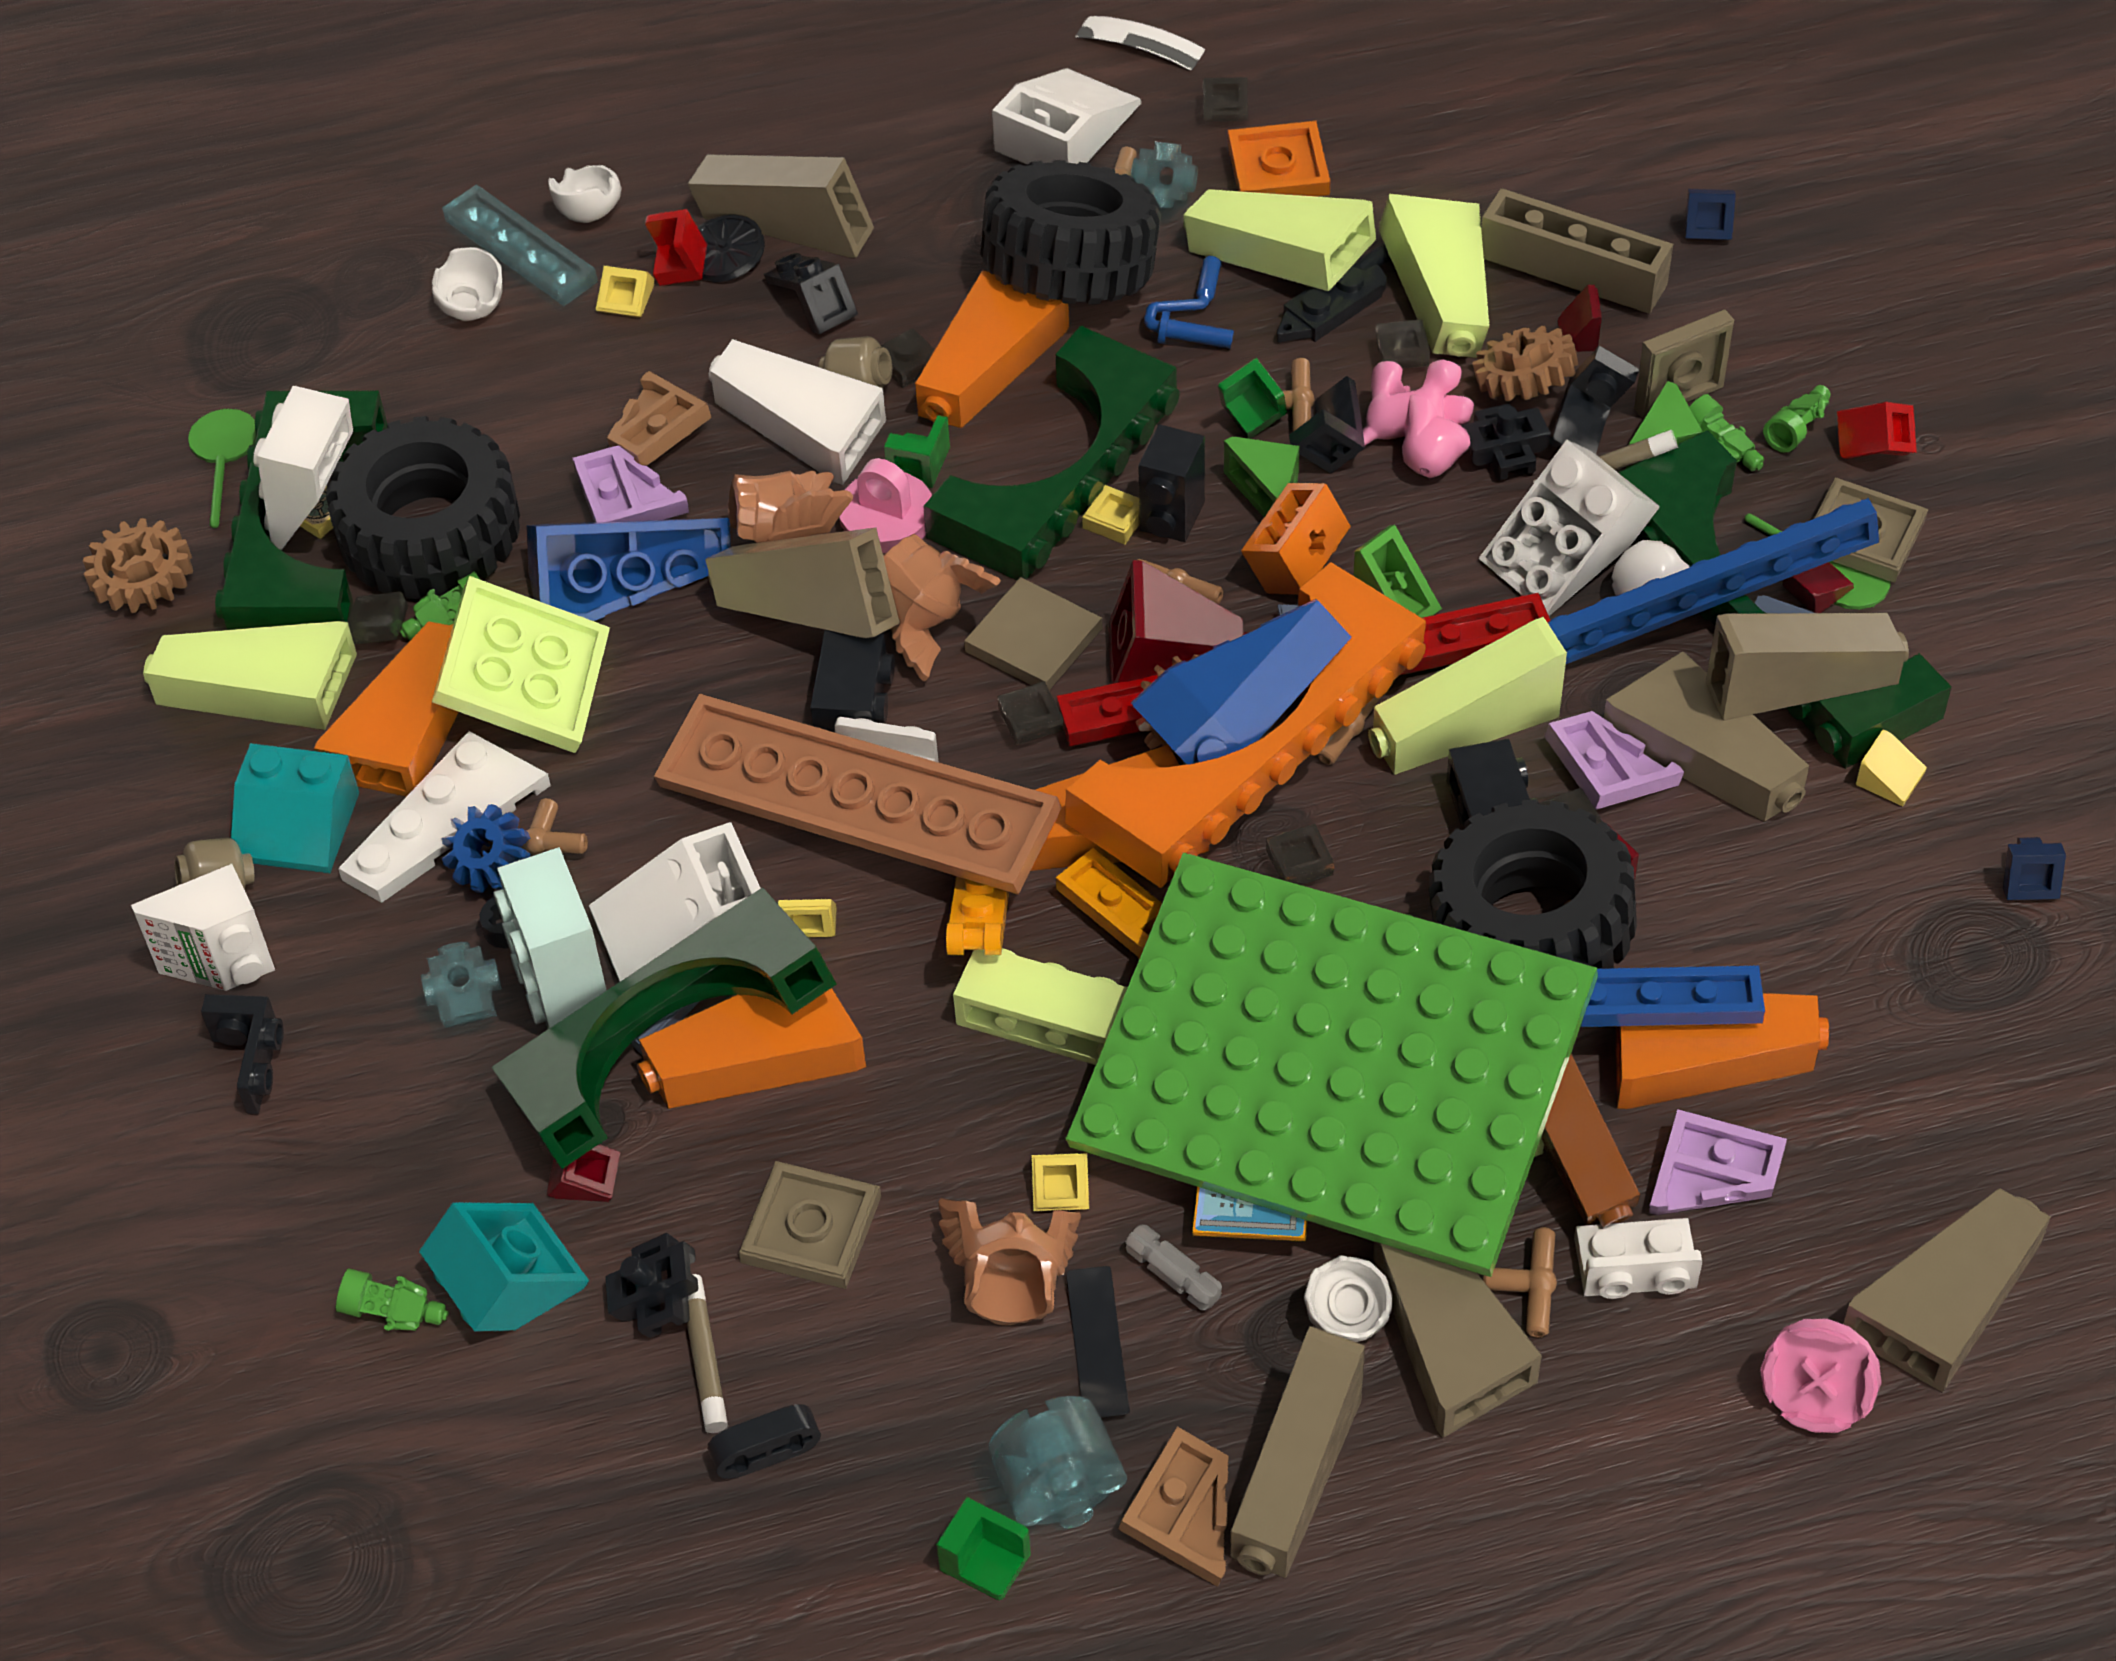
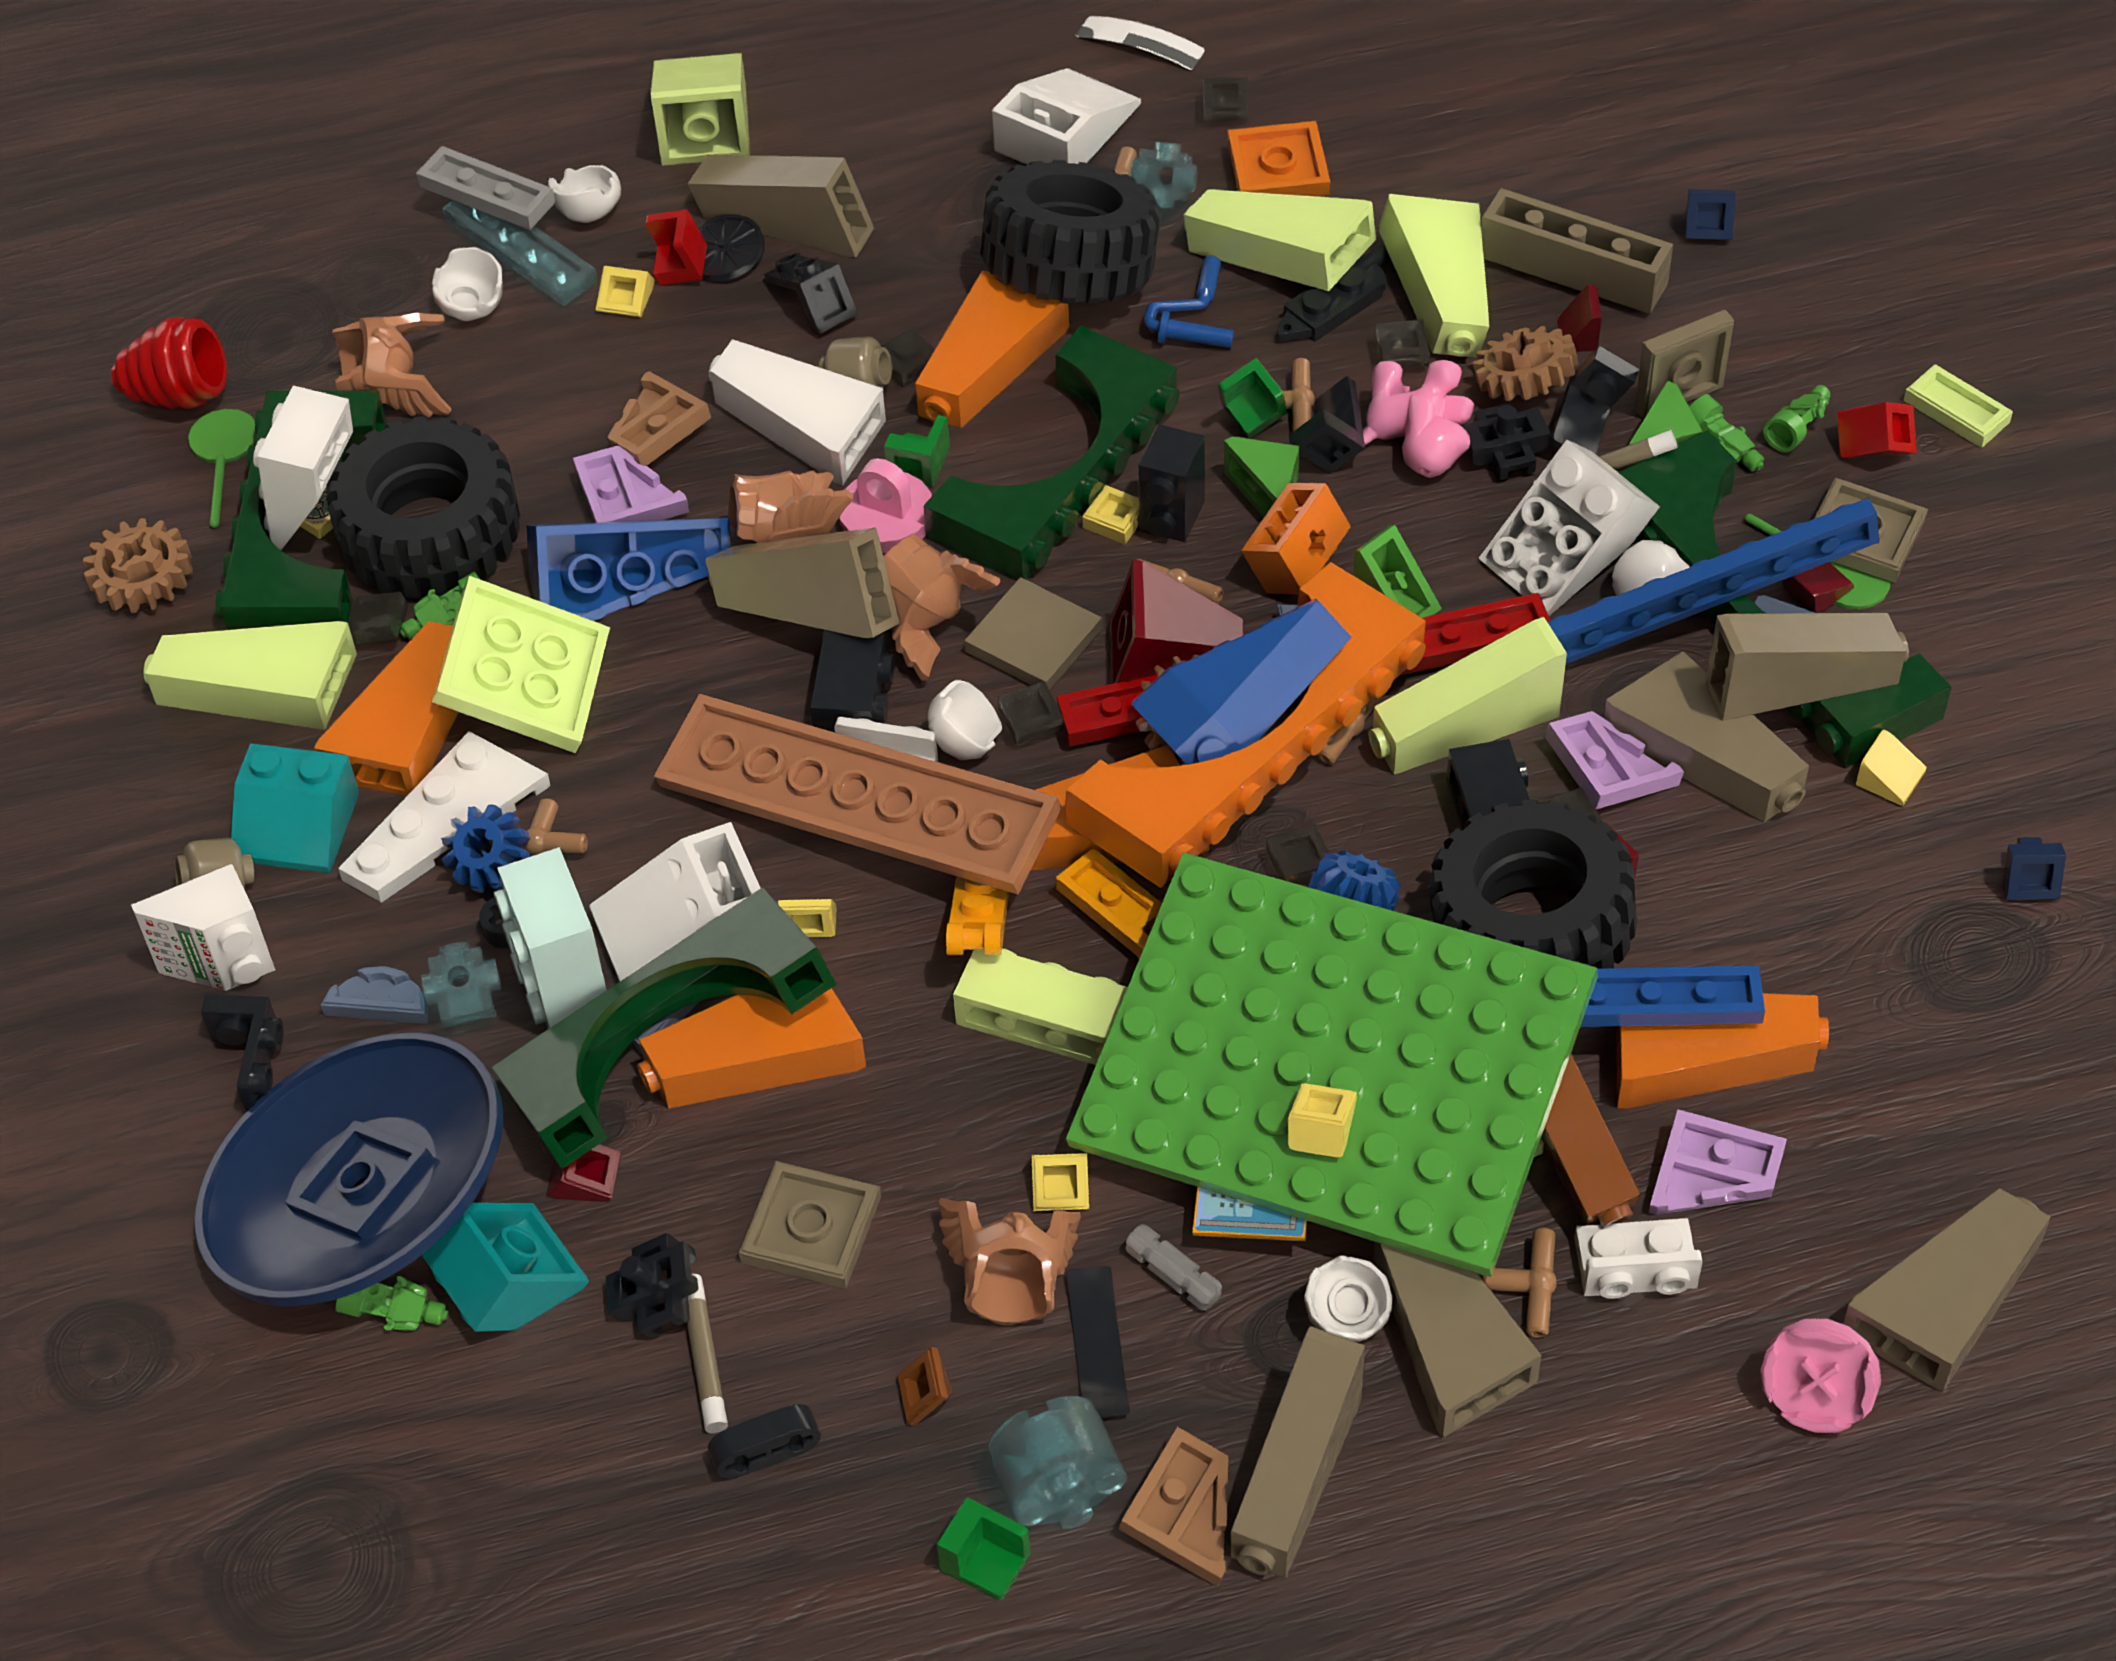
none -> red piece [111,317,228,409]
none -> dark blue dish [195,1033,503,1306]
none -> sand blue tile [321,966,428,1024]
none -> nougat helmet [332,313,452,418]
none -> light grey plate [416,146,556,230]
none -> yellowish green slope [651,53,750,166]
none -> dark orange slope [897,1347,953,1426]
none -> white hair [927,680,1002,760]
none -> light yellow slope [1288,1083,1357,1158]
none -> blue gear [1308,850,1401,911]
none -> yellowish green tile [1904,364,2013,448]

